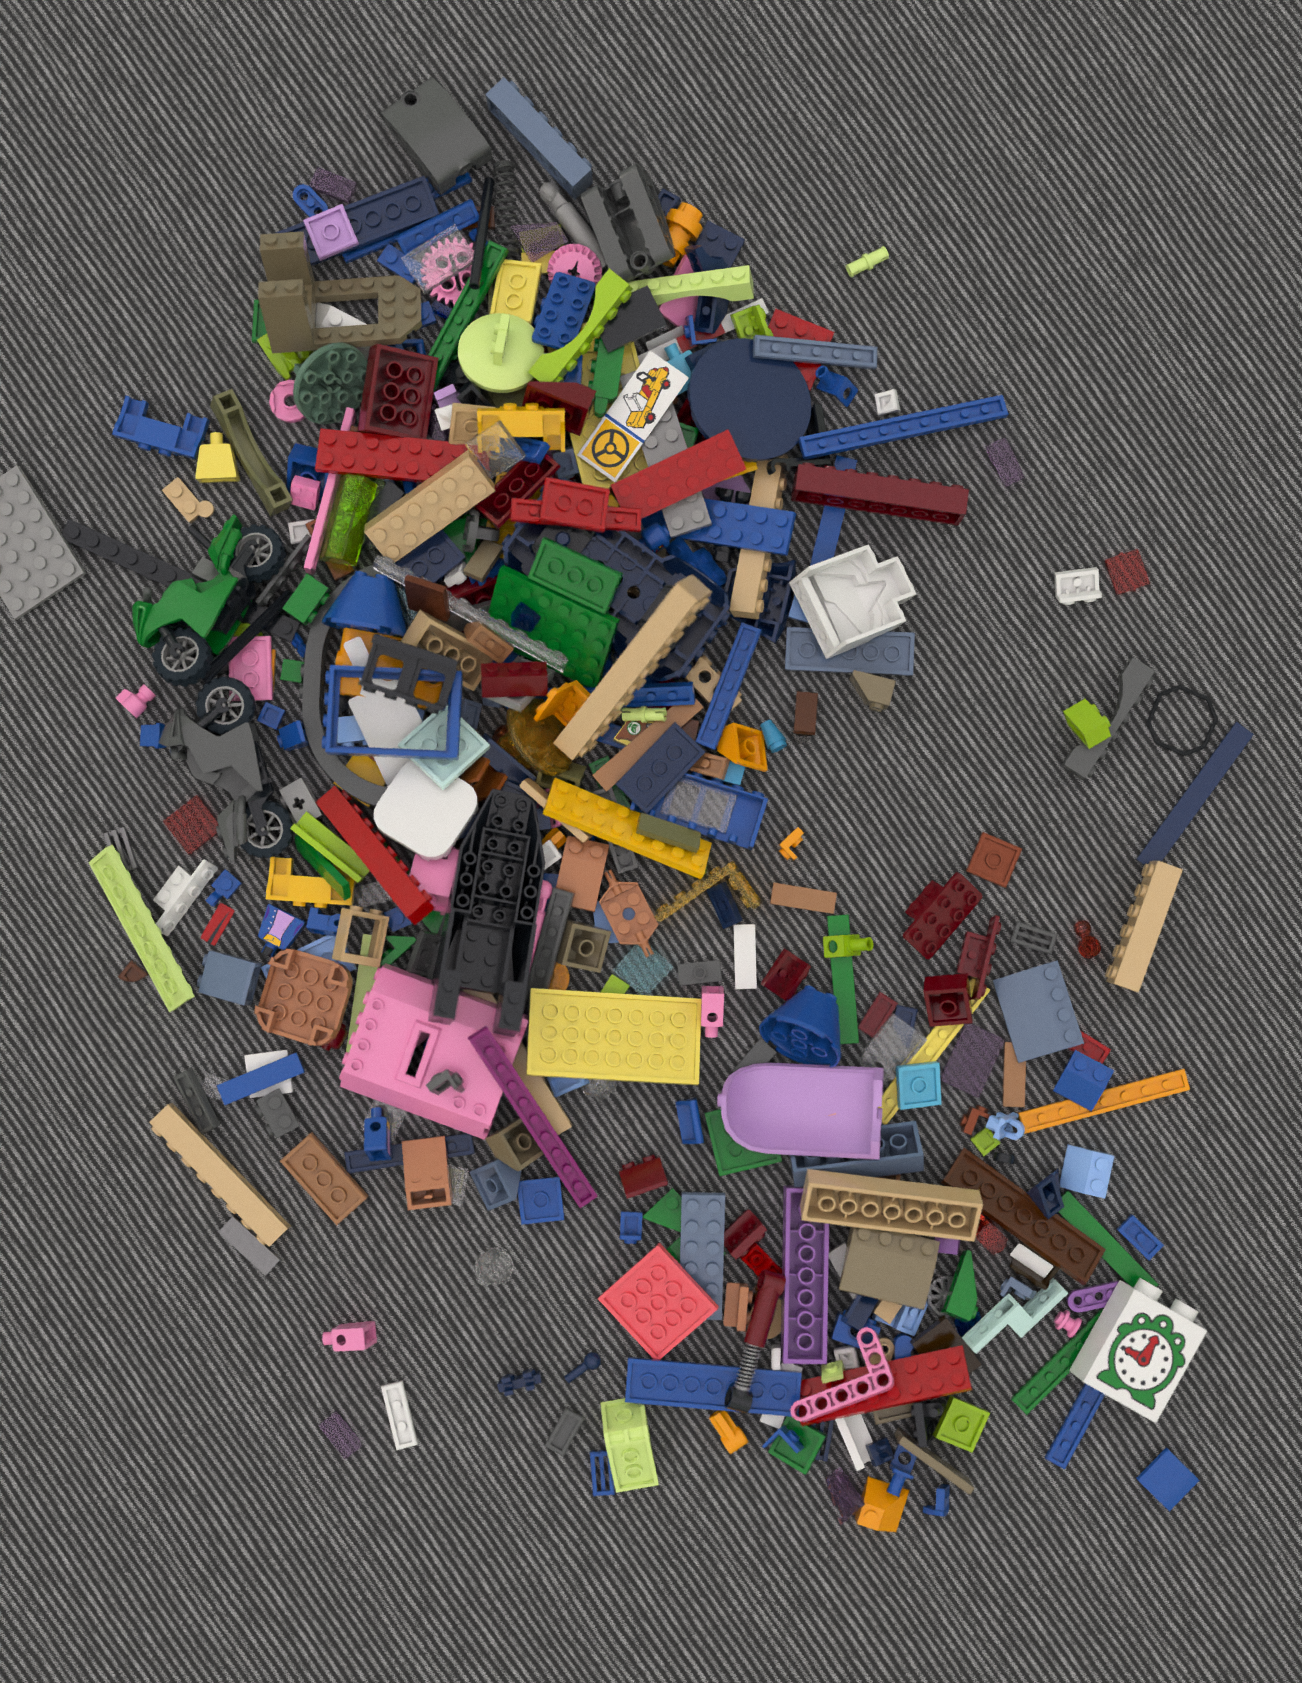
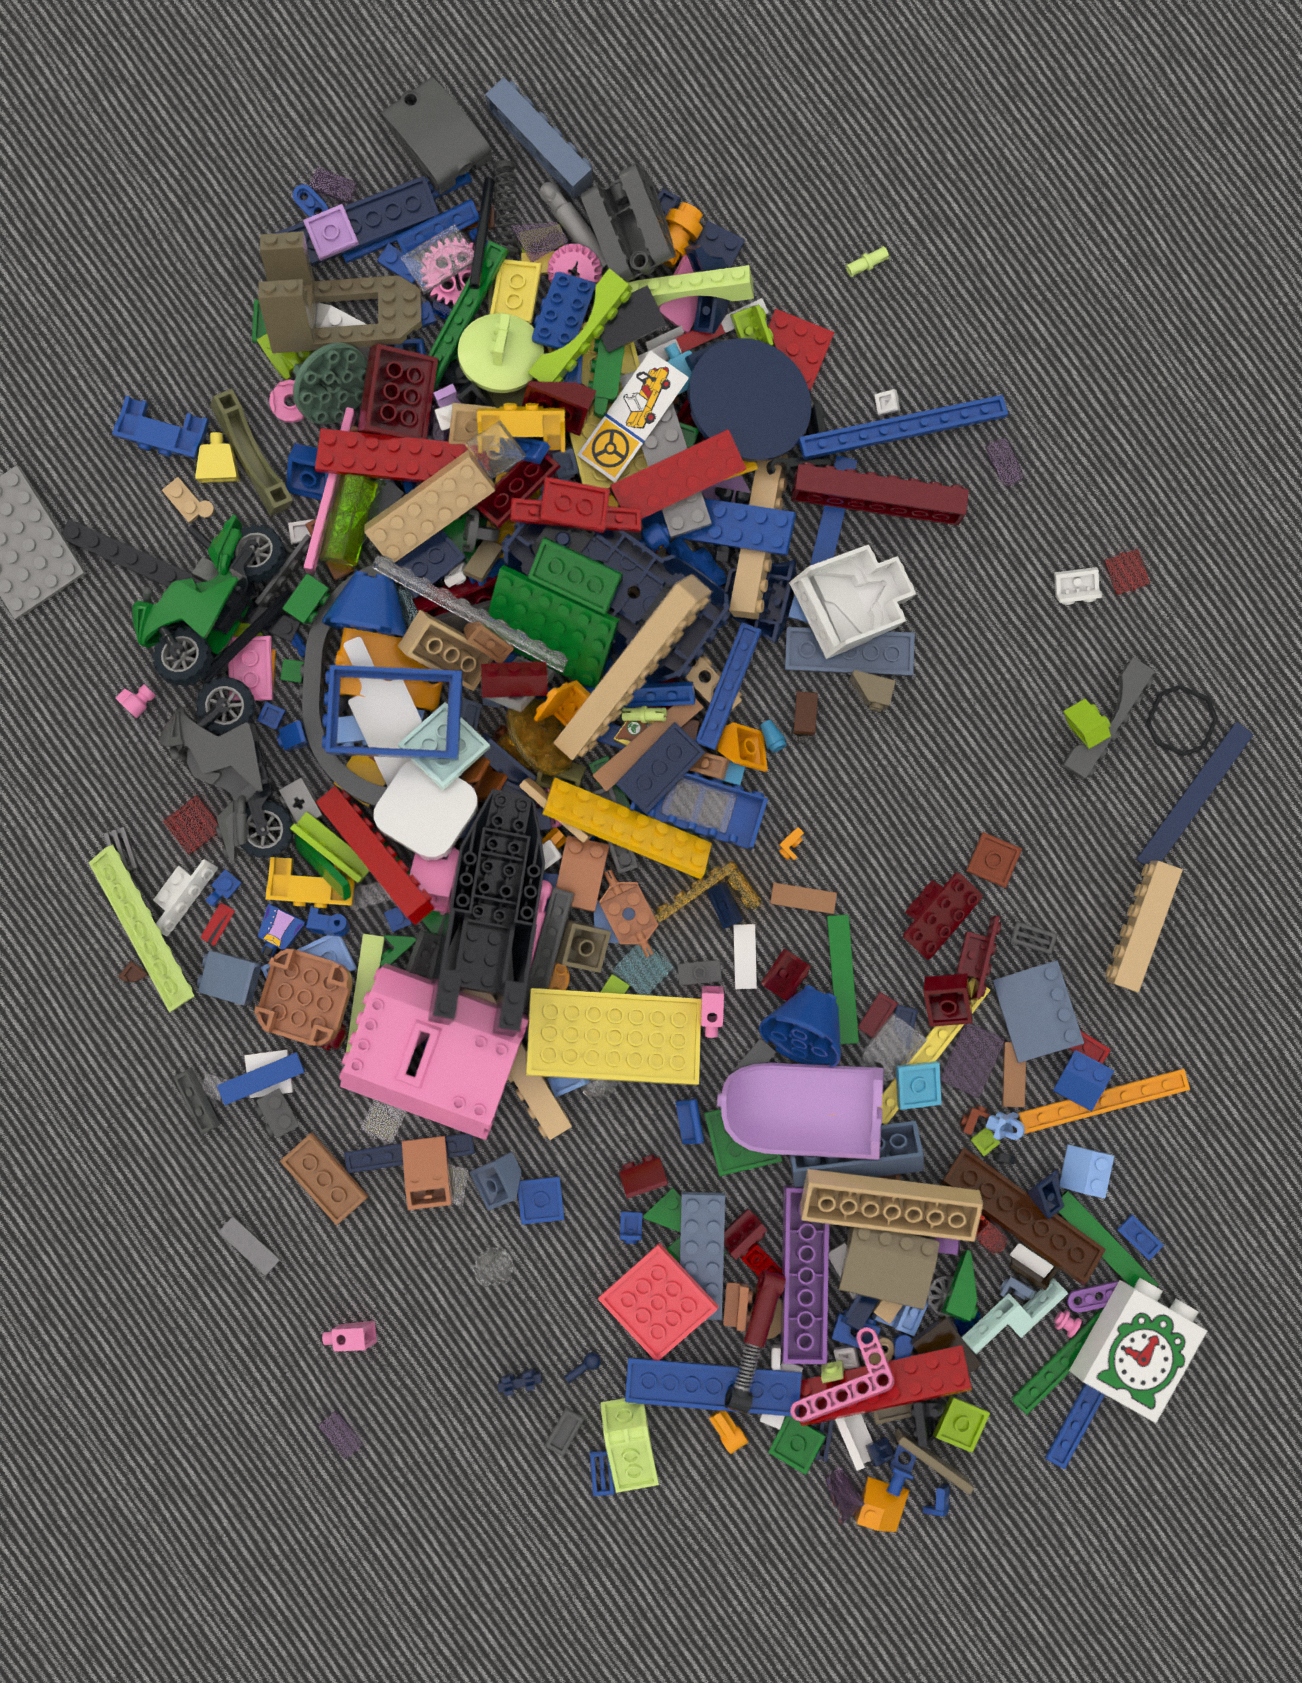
blue tile [140,723,166,749] -> none
tan brick [149,1103,291,1247] -> none
bright pink piece [290,475,321,511] -> none
tan window [332,905,389,968] -> none
black window [358,634,460,714] -> none
blue torso [364,1107,392,1161] -> none
white tile [381,1380,418,1450] -> none
copper tile [404,574,450,622] -> none
dark grey bracket [426,1069,465,1095] -> none
magenta plate [468,1026,598,1208] -> none
dark tan slope [485,1117,544,1171] -> none
slope [511,602,541,632] -> none
olive tile [636,812,701,853] -> none
blue bracket [684,315,717,346] -> none
sand blue tile [753,335,878,369] -> none
blue bracket [762,1425,804,1453] -> none
blue bracket [815,365,858,407] -> none
lime bracket [823,934,873,958] -> none
clear red plate [1074,920,1101,959] -> none
blue slope [1136,1448,1200,1511] -> none

